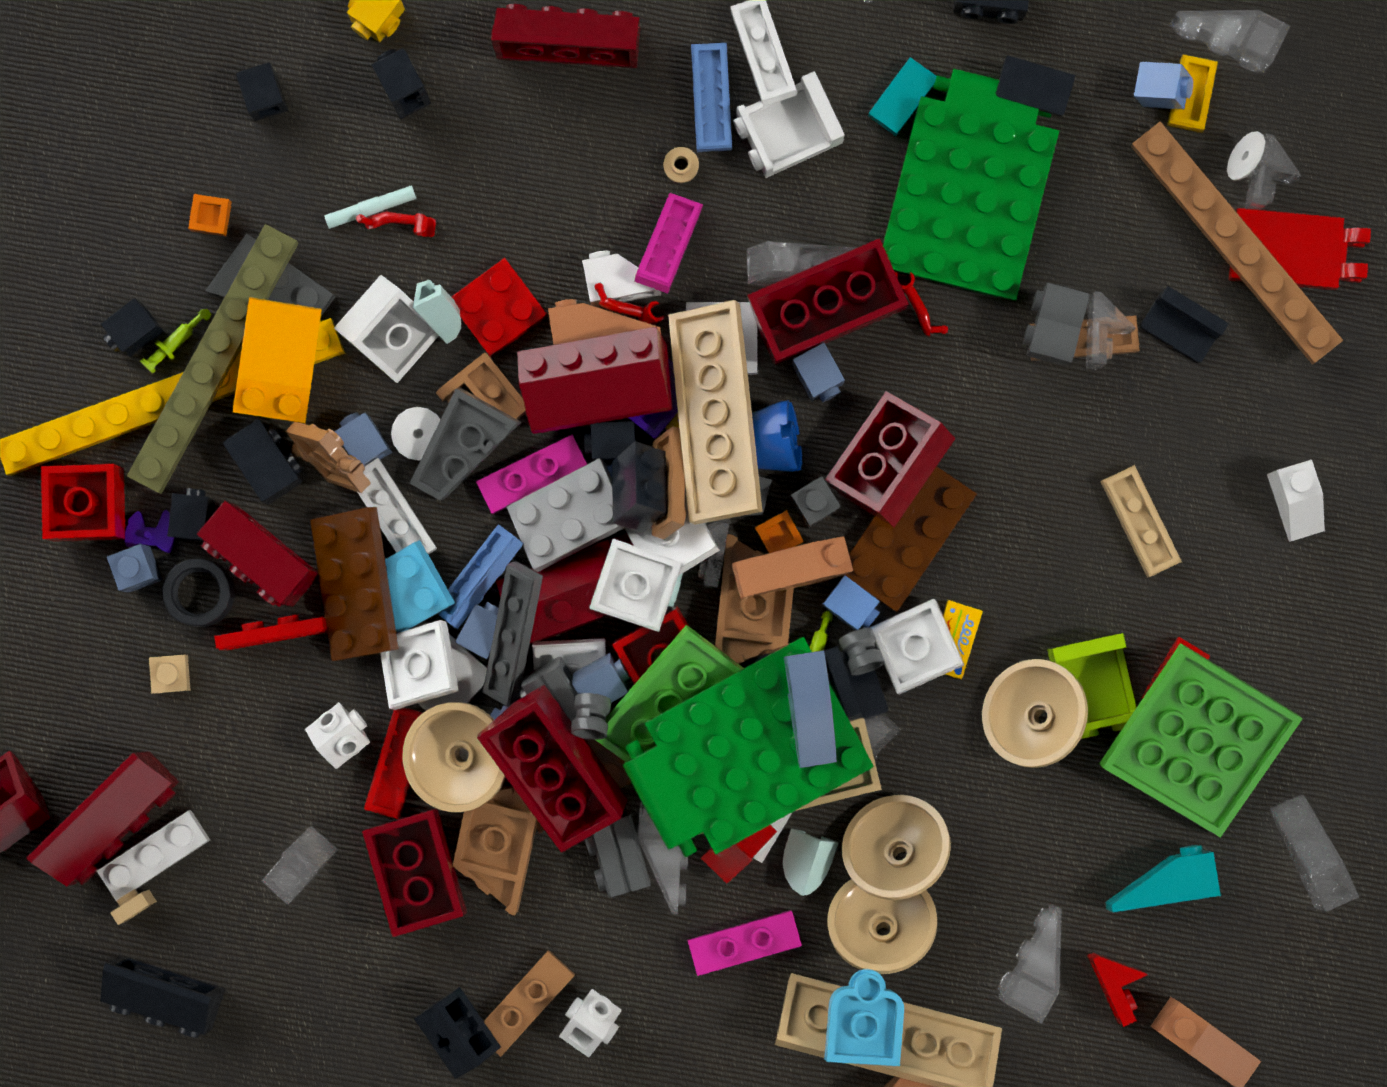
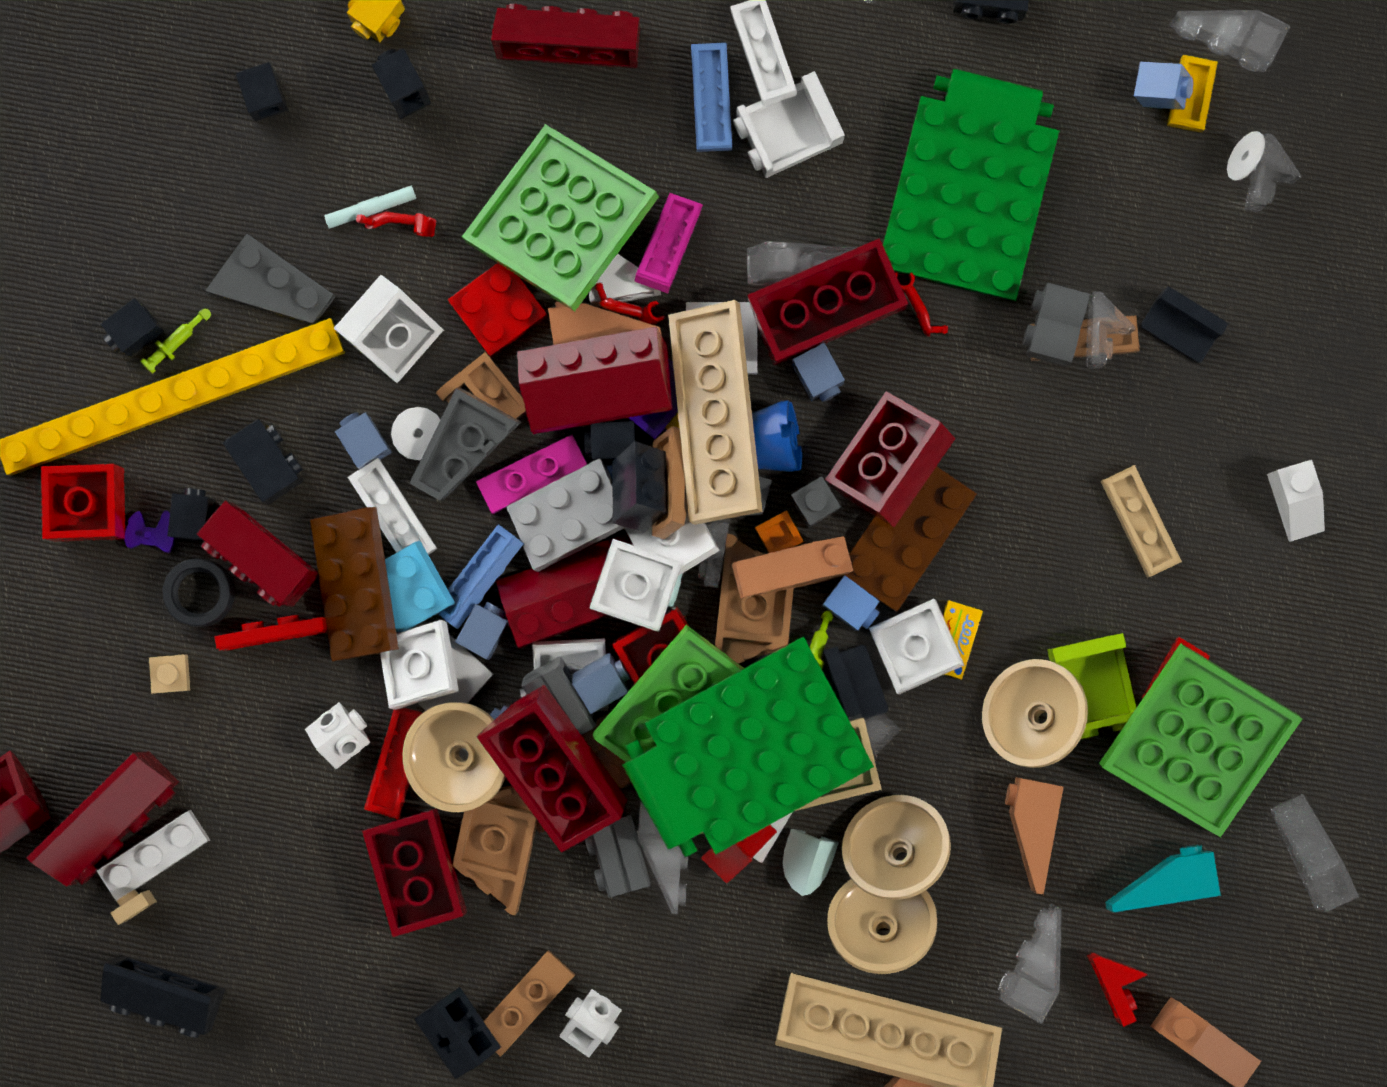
sand blue brick [107,544,162,593] -> none
olive plate [127,224,299,494] -> none
orange plate [188,194,232,237] -> none
light orange slope [233,297,322,423] -> none
clear slope [261,826,338,905] -> none
medium nougat plate [285,422,371,493] -> none
light aqua brick [413,280,461,344] -> none
dark grey tile [483,561,543,708] -> none
dark grey wheel [571,693,611,740] -> none
tan plate [663,147,699,183] -> none
dark pink plate [687,910,802,976] -> none
sand blue slope [784,650,837,768] -> none
medium azure plate [824,969,904,1066] -> none
dark grey wheel [839,628,885,675] -> none
teal tile [868,57,936,136] -> none
black panel [996,55,1076,117] -> none
medium nougat plate [1131,122,1343,365] -> none
red tile [1229,208,1371,290] -> none
none -> bright green plate [462,124,659,312]
none -> nougat slope [1005,777,1063,895]

